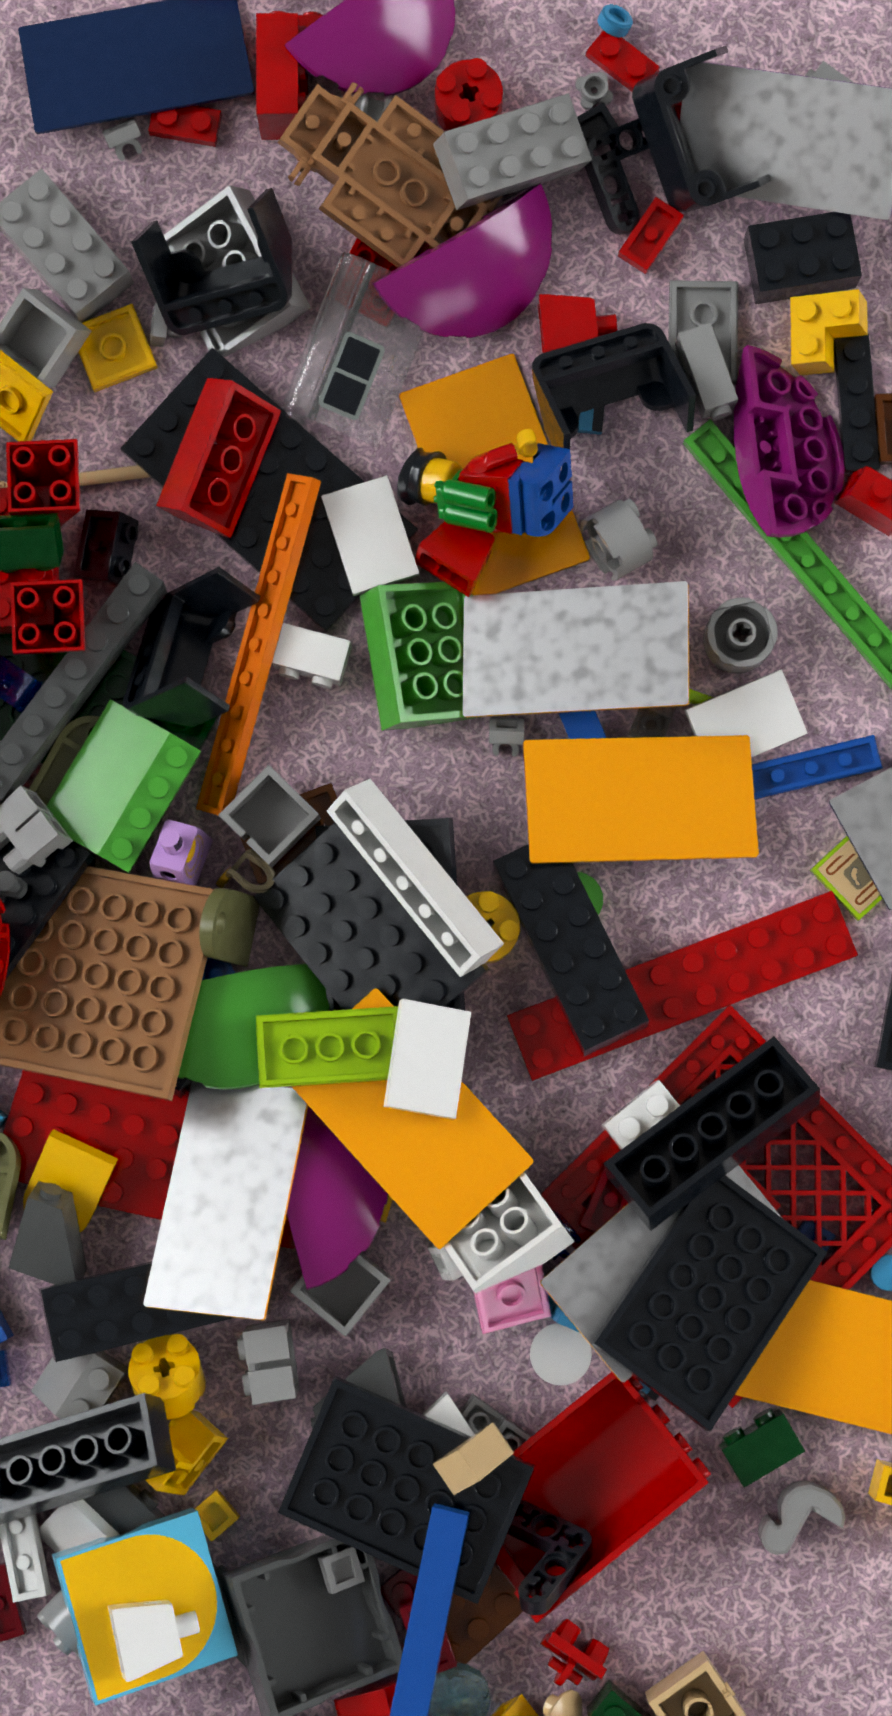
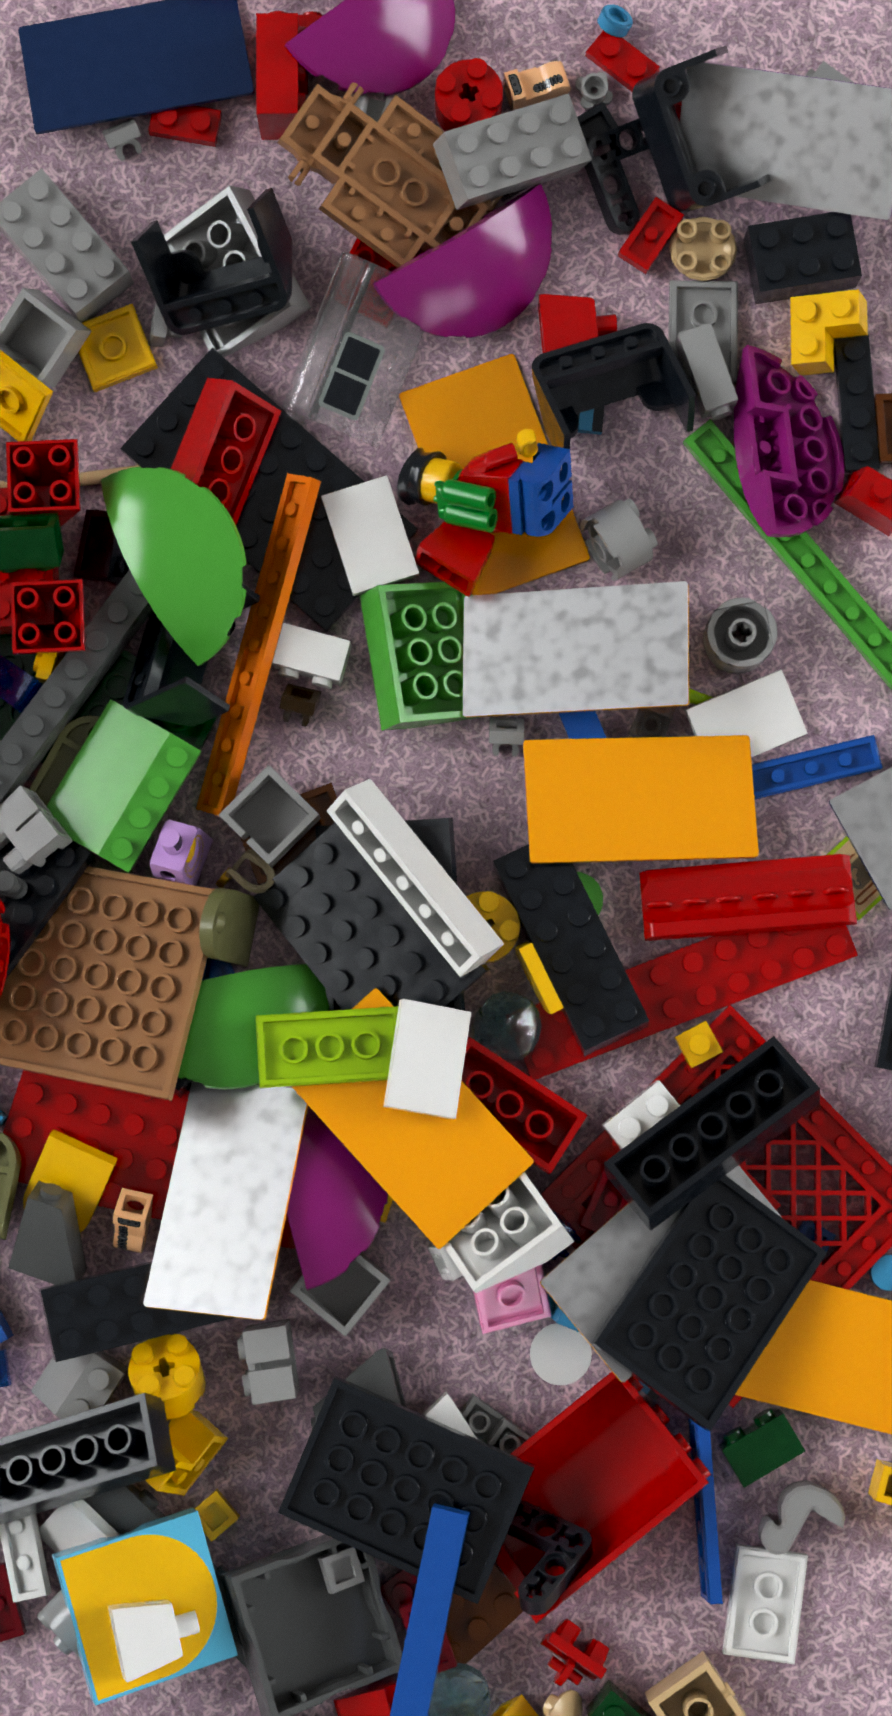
tan slope [433,1422,514,1495] -> none
none -> yellow plate [33,652,65,683]
none -> bright green brick [101,467,247,666]
none -> light nougat leg [113,1188,153,1253]
none -> dark brown tile [279,683,322,727]
none -> red slope [461,1037,588,1175]
none -> clear light blue tile [473,991,542,1062]
none -> light nougat leg [503,61,571,111]
none -> yellow tile [514,941,564,1014]
none -> red plate [639,854,857,941]
none -> tan dish [669,217,737,281]
none -> yellow plate [674,1021,723,1068]
none -> blue tile [688,1418,723,1605]
none -> white tile [722,1544,808,1665]

